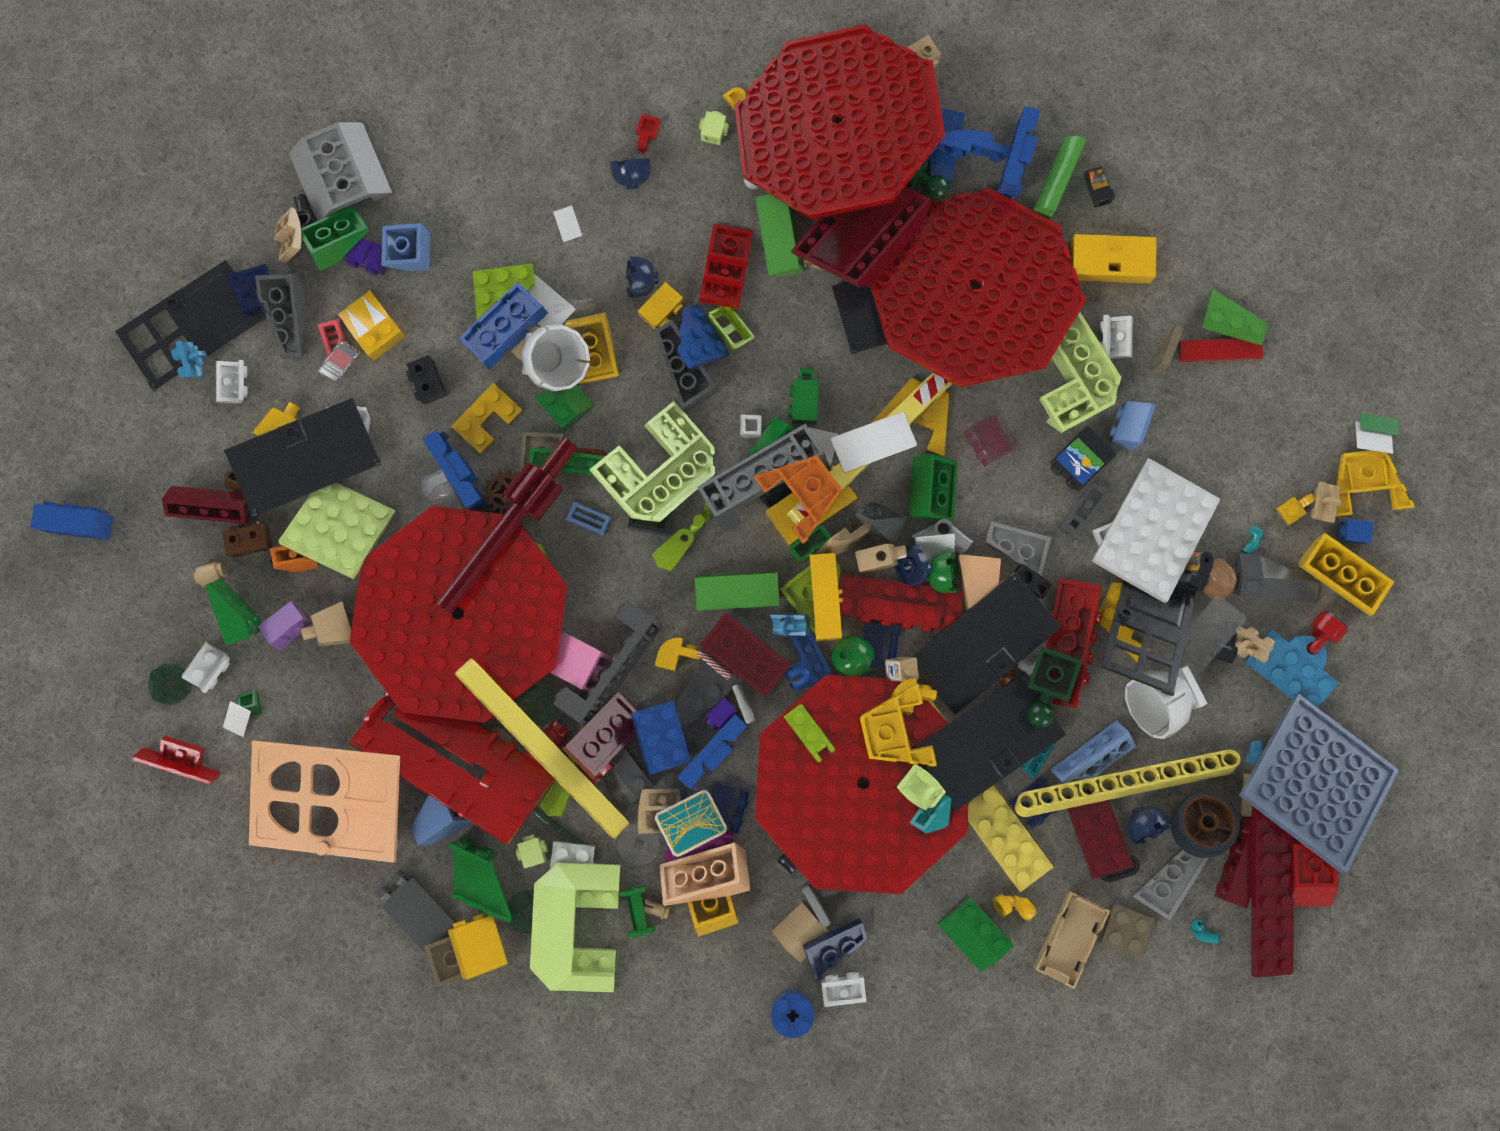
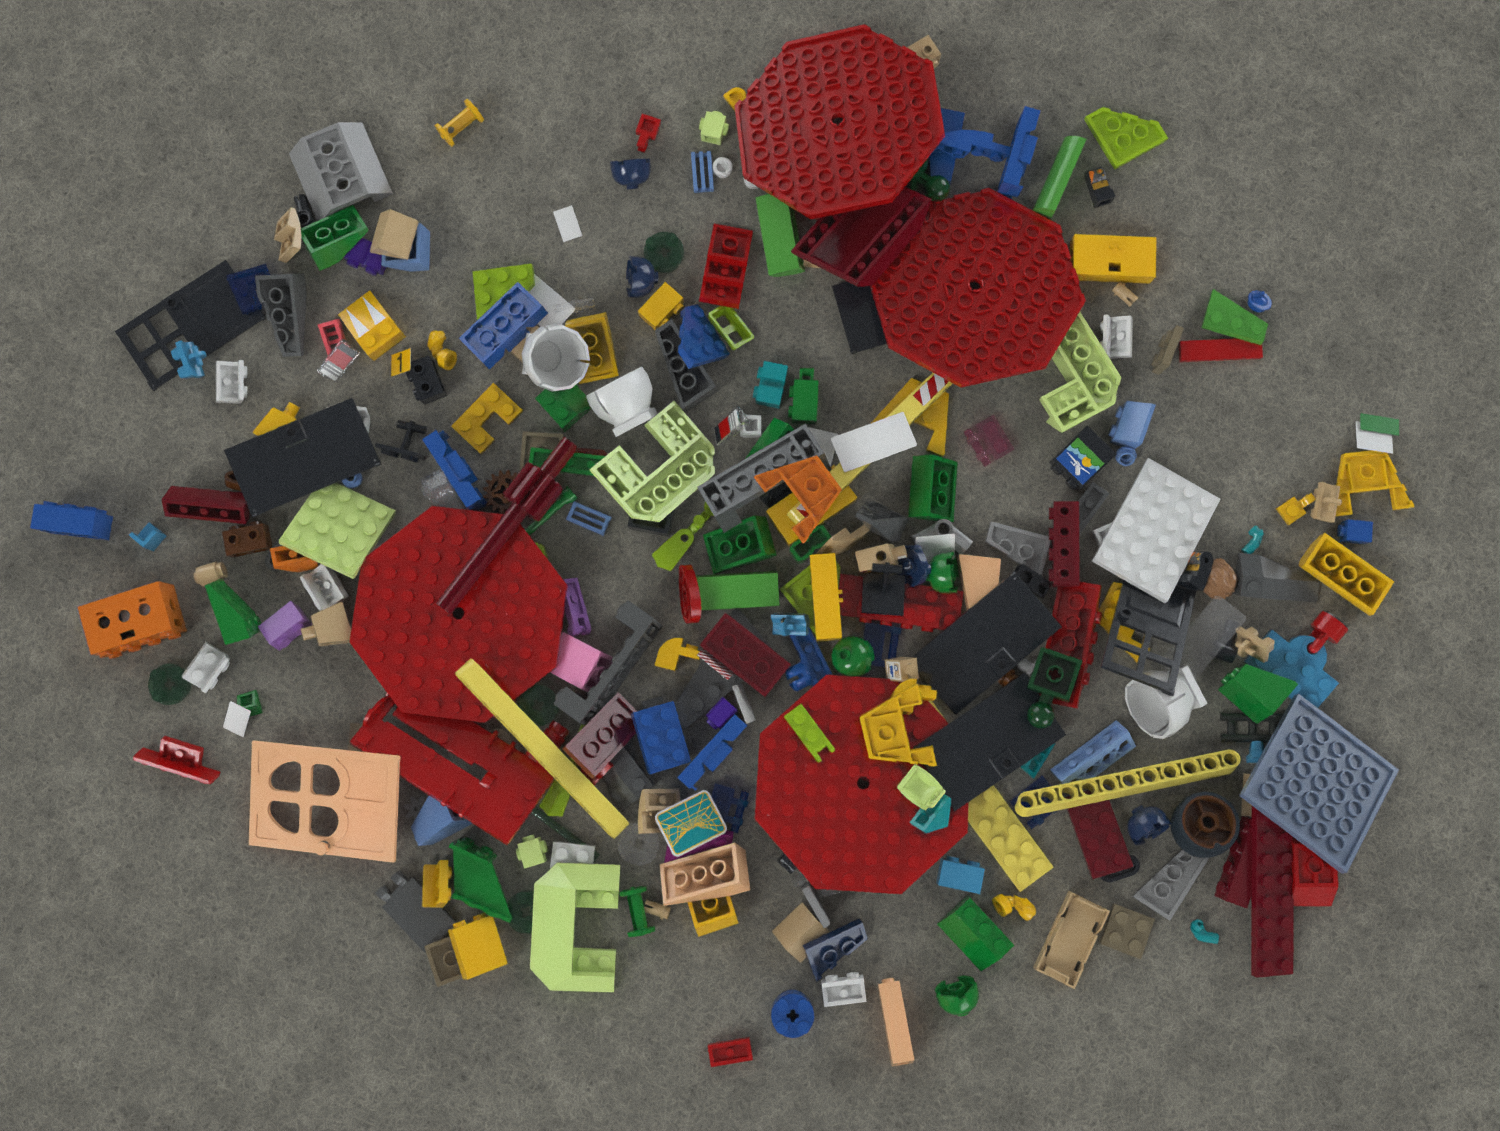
none -> orange piece [78,581,187,659]
none -> dark azure panel [129,522,167,552]
none -> white bracket [300,564,349,611]
none -> medium blue plate [342,473,362,488]
none -> tan slope [370,209,419,260]
none -> black plate [375,420,427,463]
none -> yellow sticker [391,348,411,377]
none -> yellow bracket [422,860,452,908]
none -> yellow arm [427,330,457,370]
none -> yellow hose [434,99,484,147]
none -> green piece [525,486,578,535]
none -> medium lavender plate [564,578,591,637]
none -> white plate [586,367,658,437]
none -> clear green plate [644,232,684,273]
none -> red piece [679,564,701,624]
none -> medium blue tile [691,151,714,193]
none -> green slope [703,515,777,574]
none -> red plate [707,1037,753,1067]
none -> white tile [712,157,732,178]
none -> slope [713,406,750,447]
none -> teal brick [752,361,788,409]
none -> black plate [861,562,905,616]
none -> light nougat slope [878,978,914,1067]
none -> green cylinder [935,975,979,1016]
none -> dark azure brick [936,856,985,894]
none -> dark red brick [1048,501,1080,587]
none -> lime plate [1084,107,1168,170]
none -> tan pin [1111,282,1138,307]
none -> medium blue plate [1115,446,1137,466]
none -> green slope [1218,664,1298,724]
none -> pearl dark grey bar [1220,713,1283,743]
none -> blue hat [1247,290,1272,313]

